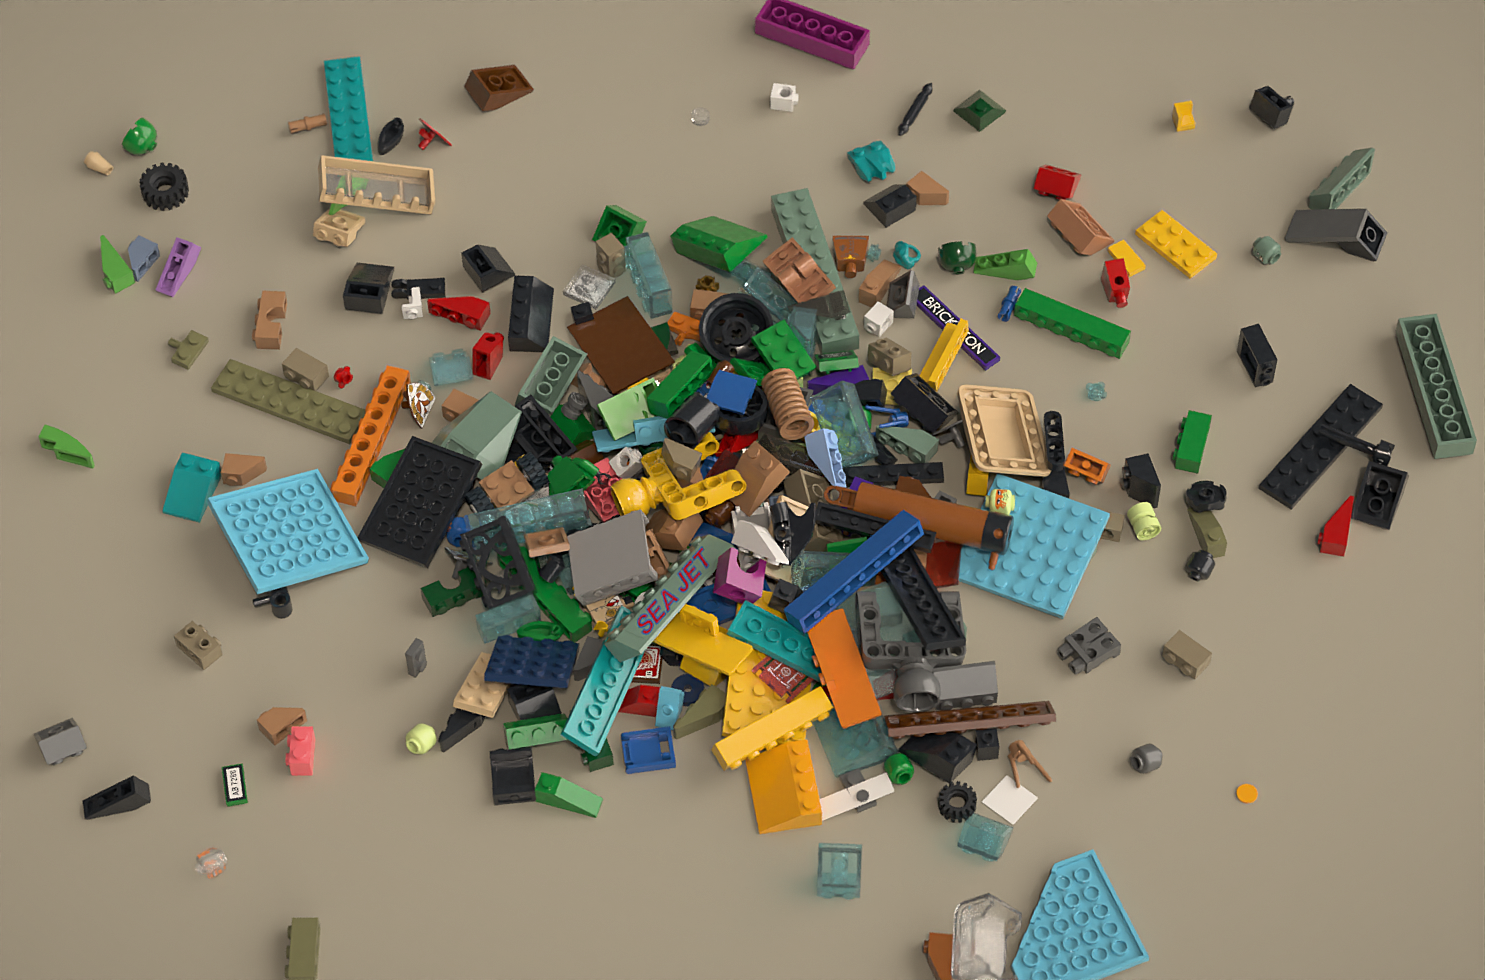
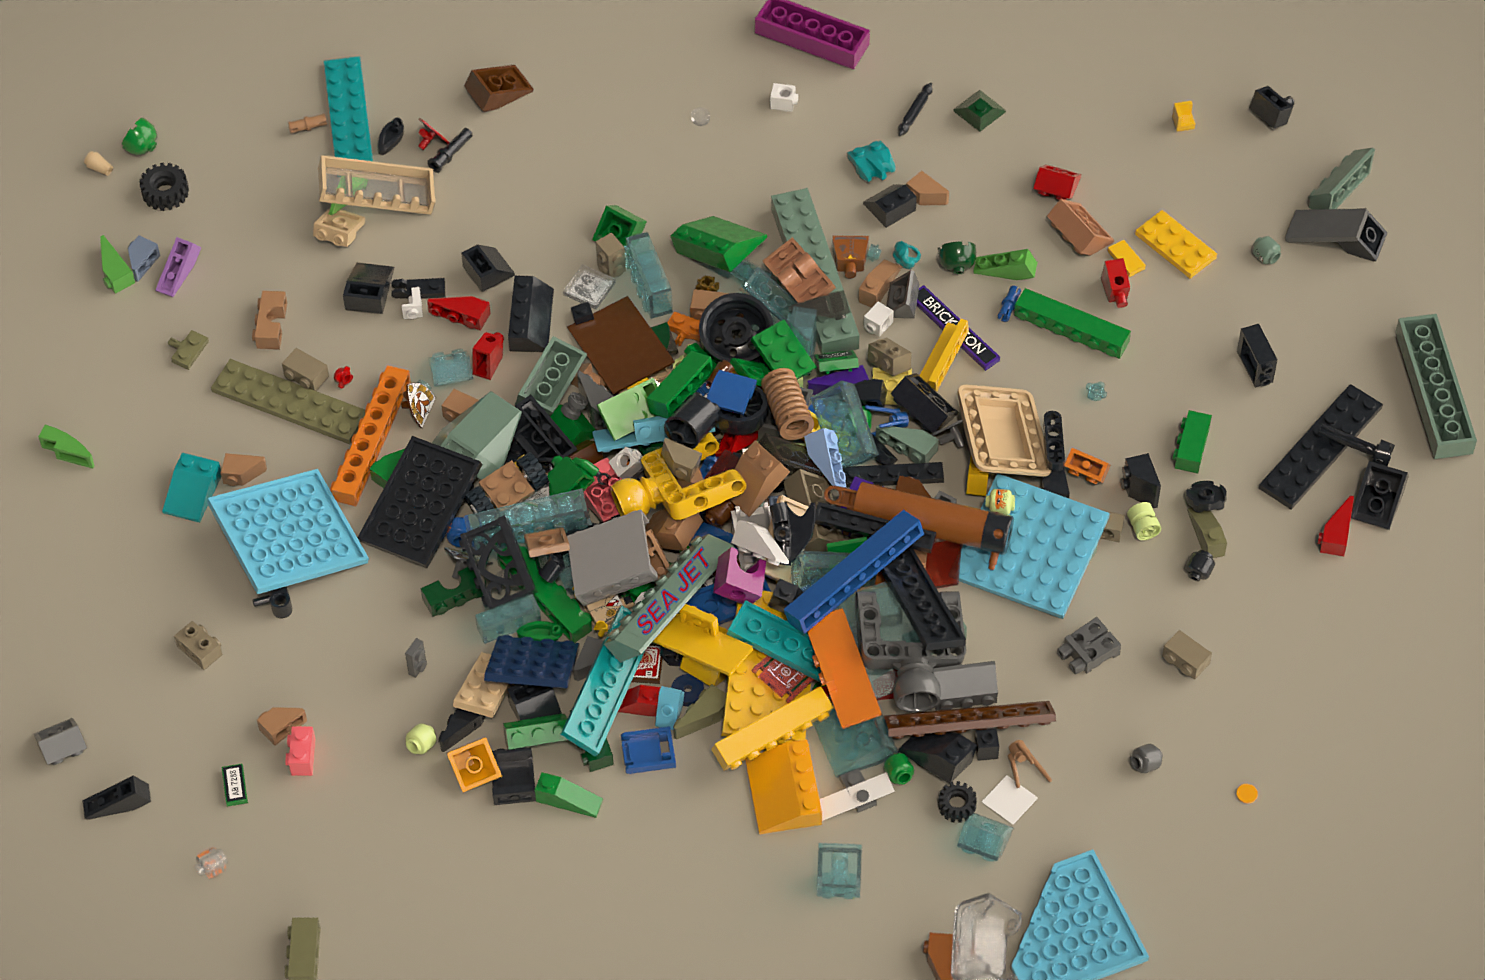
none -> black pin [427,128,473,173]
none -> light orange slope [447,737,502,792]

